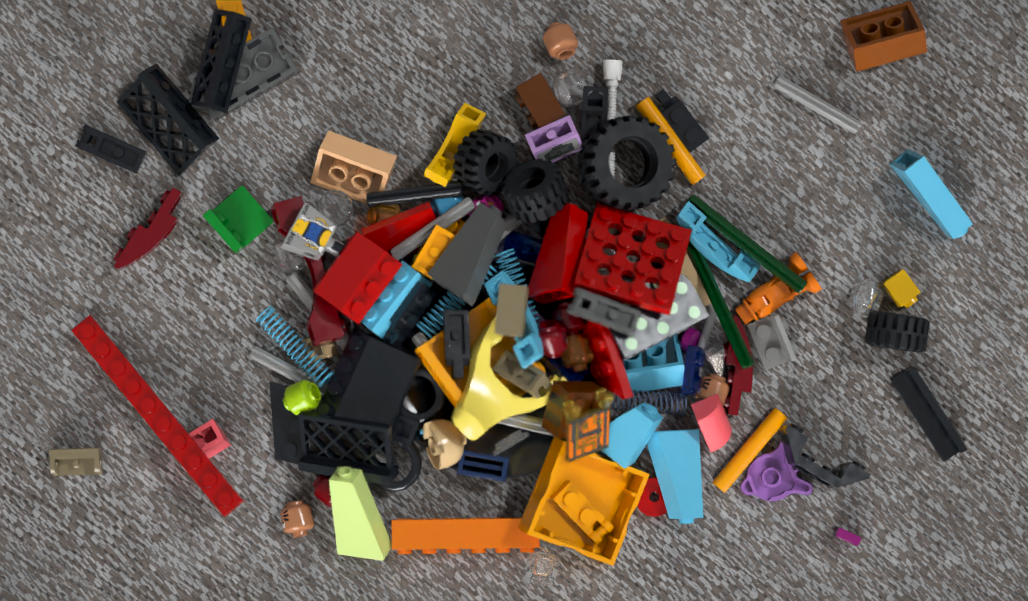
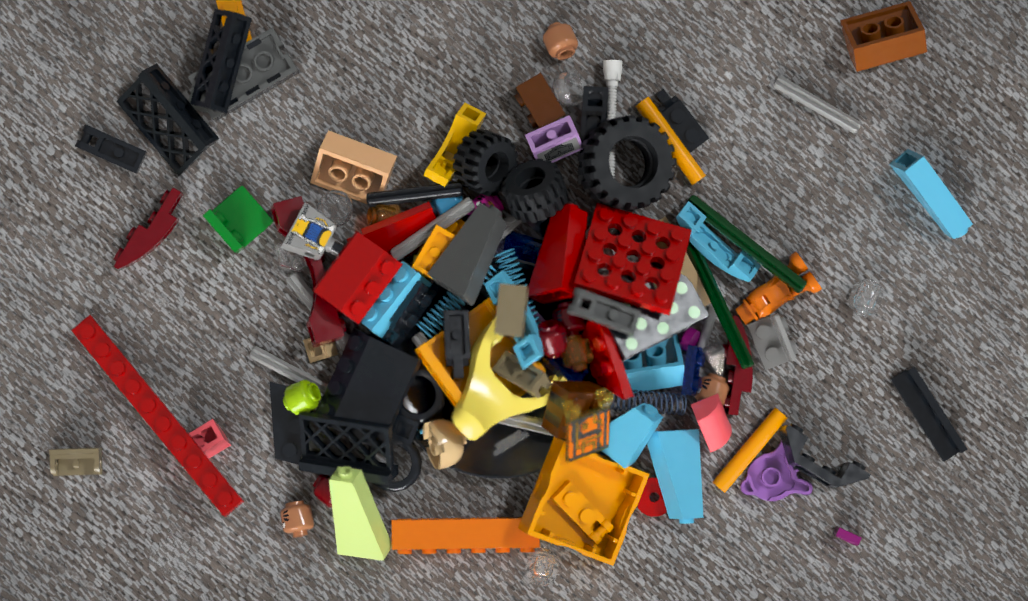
medium azure piece [256,306,334,388] -> none
dark blue tile [457,450,509,482] -> none
black tyre [864,311,930,353] -> none
yellow brick [881,269,921,308] -> none

